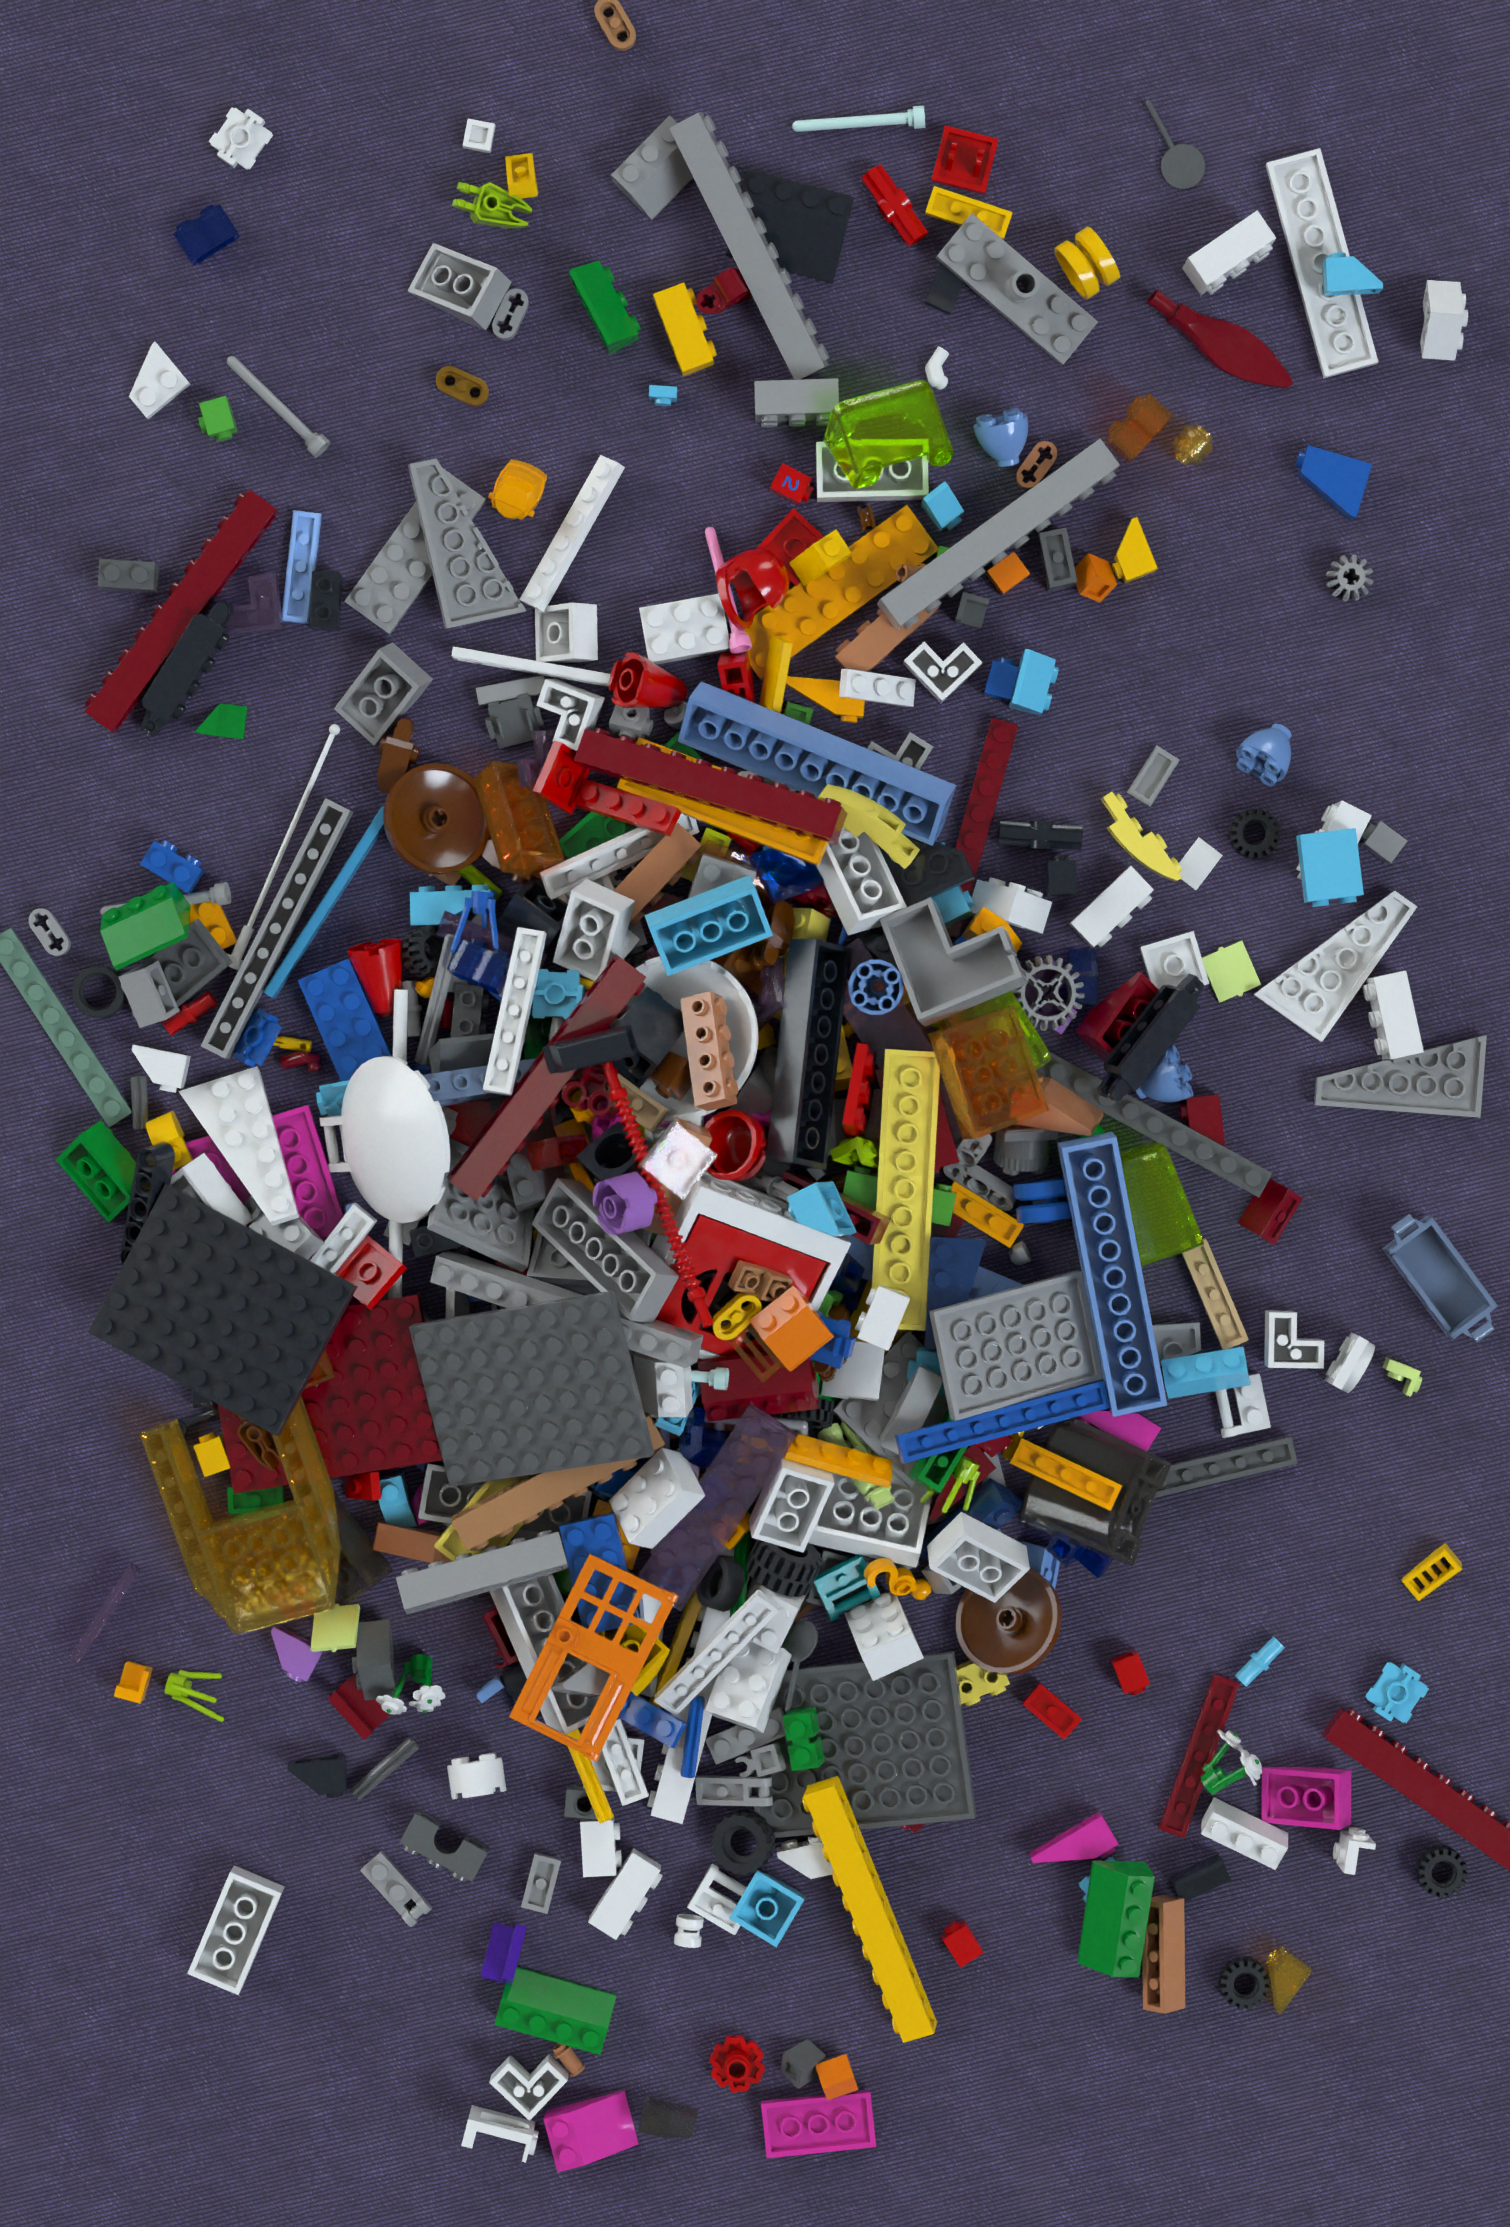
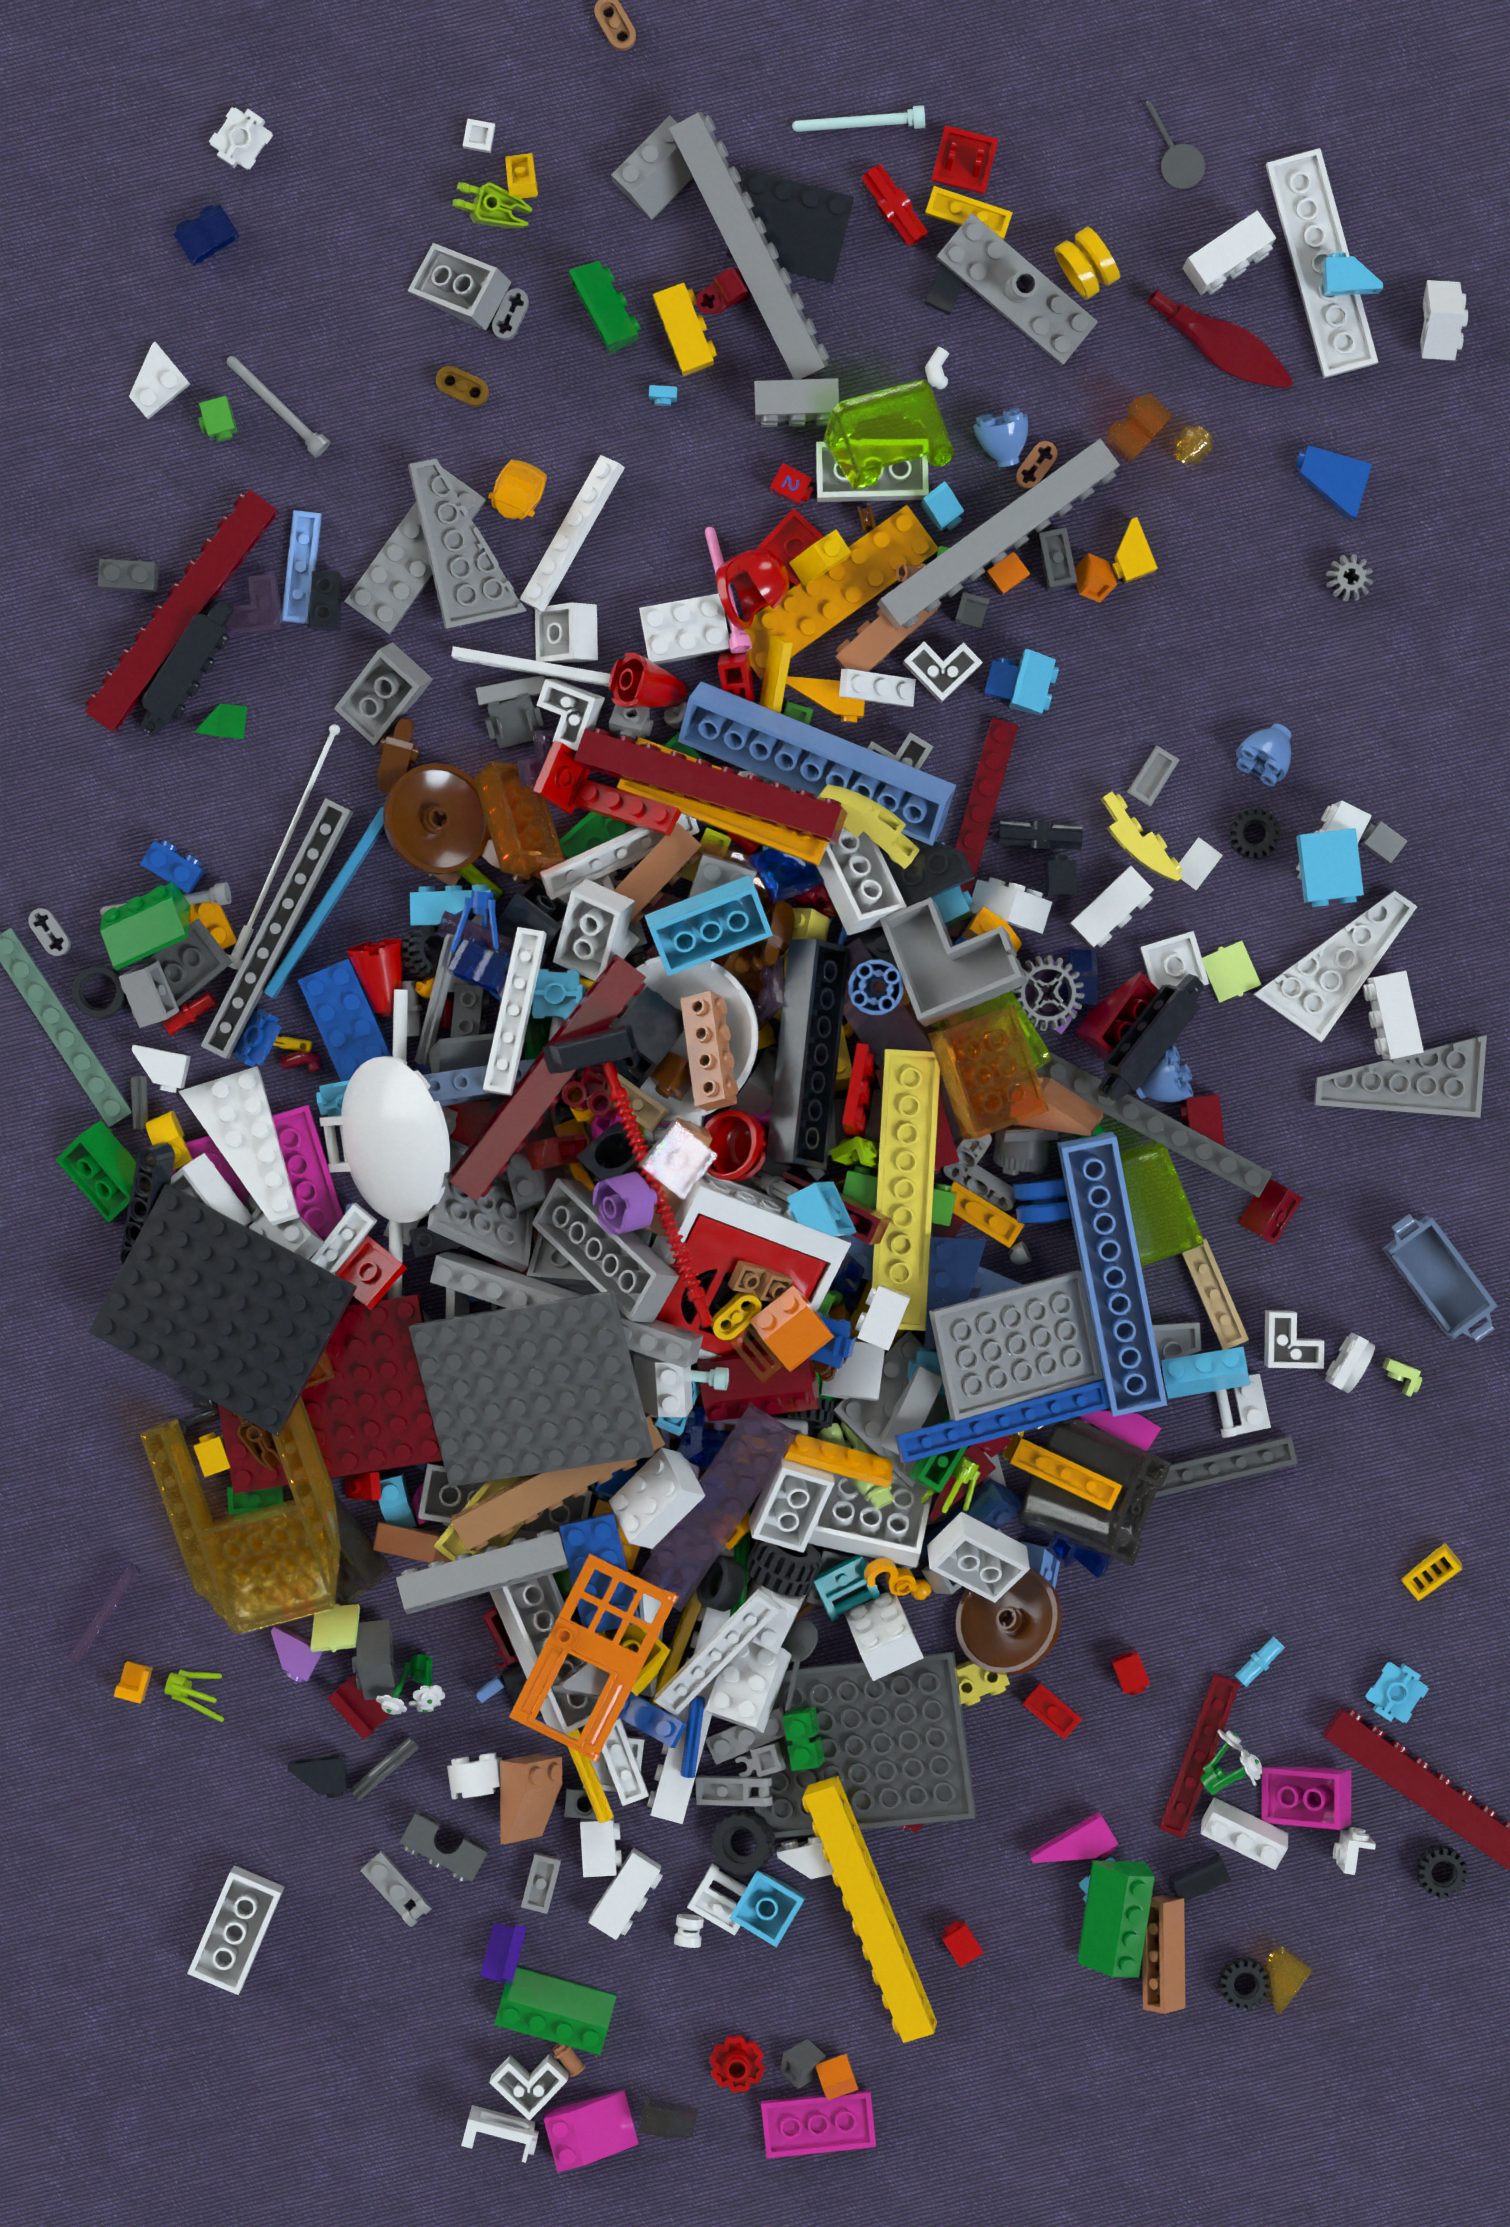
none -> nougat slope [500,1753,562,1844]

